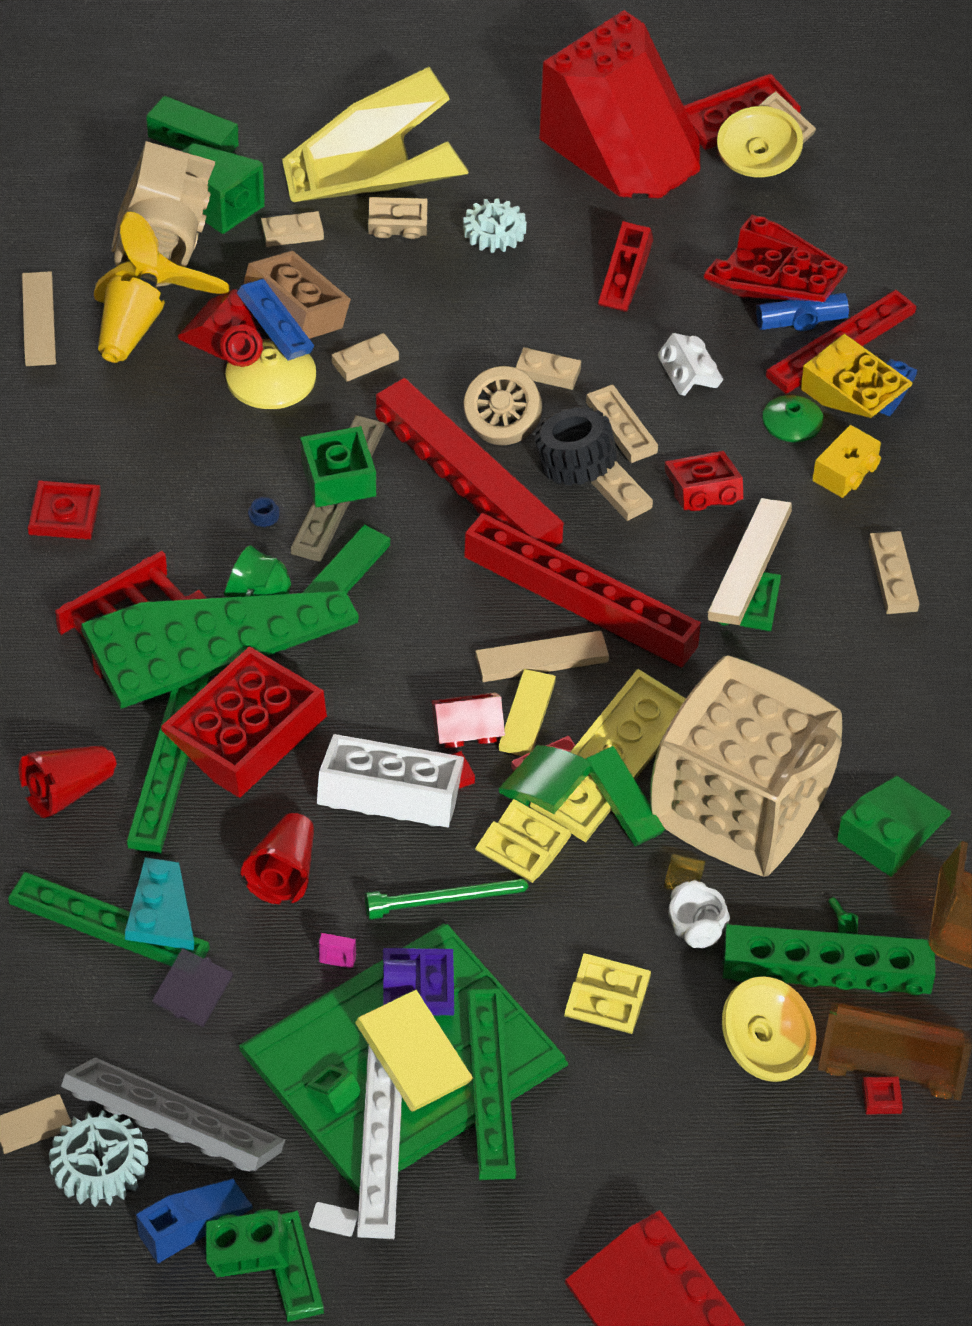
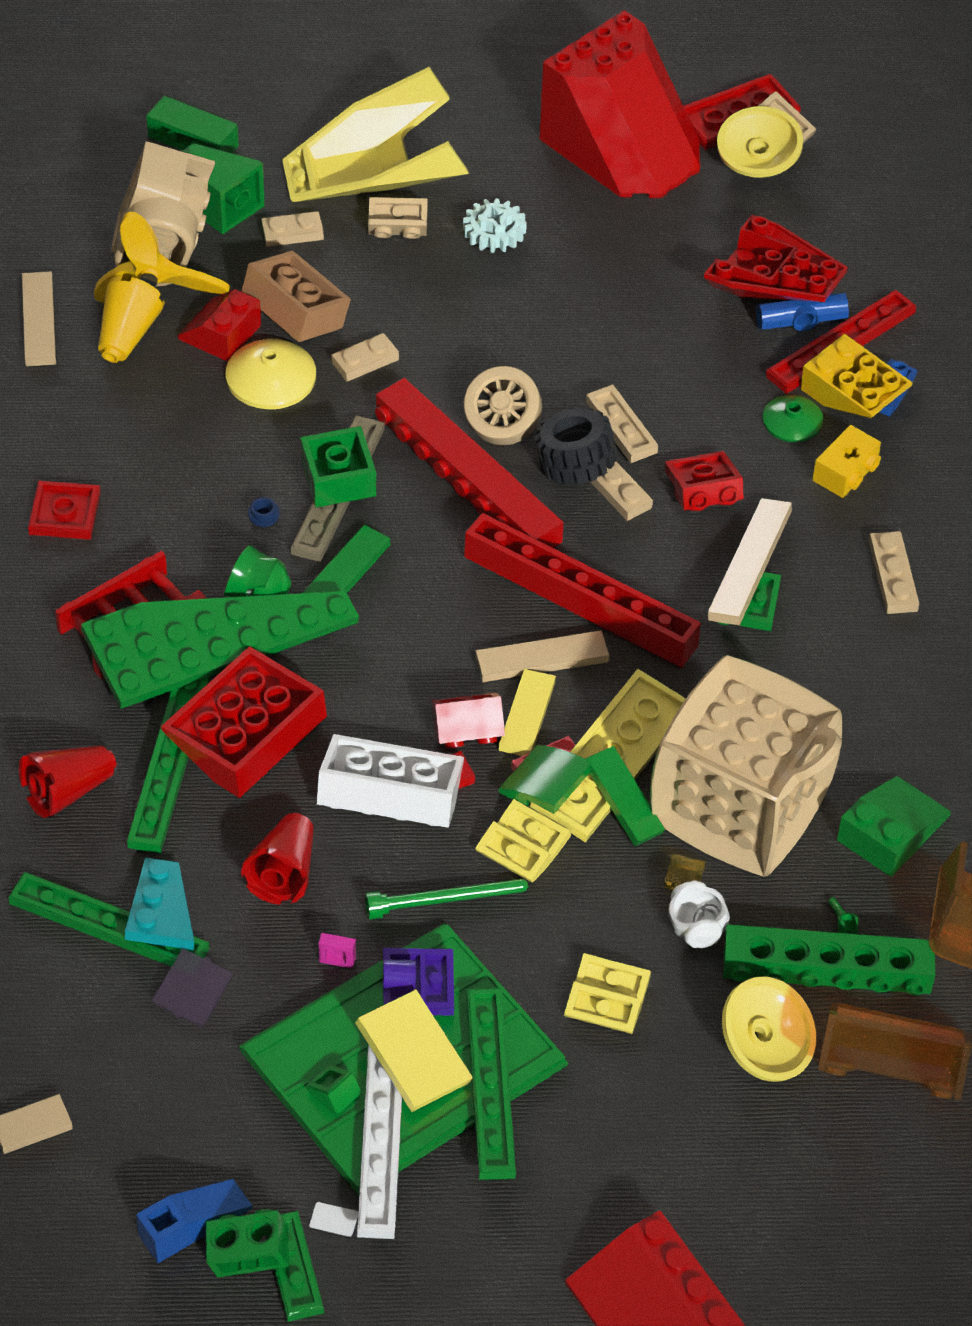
light aqua gear [49,1110,148,1207] -> none
light grey plate [61,1058,285,1171] -> none
red brick [220,324,263,367] -> none
blue plate [237,279,314,361] -> none
tan plate [515,348,581,390] -> none
red slope [598,221,653,312] -> none
white bracket [658,333,723,396] -> none
red tile [862,1076,903,1115] -> none

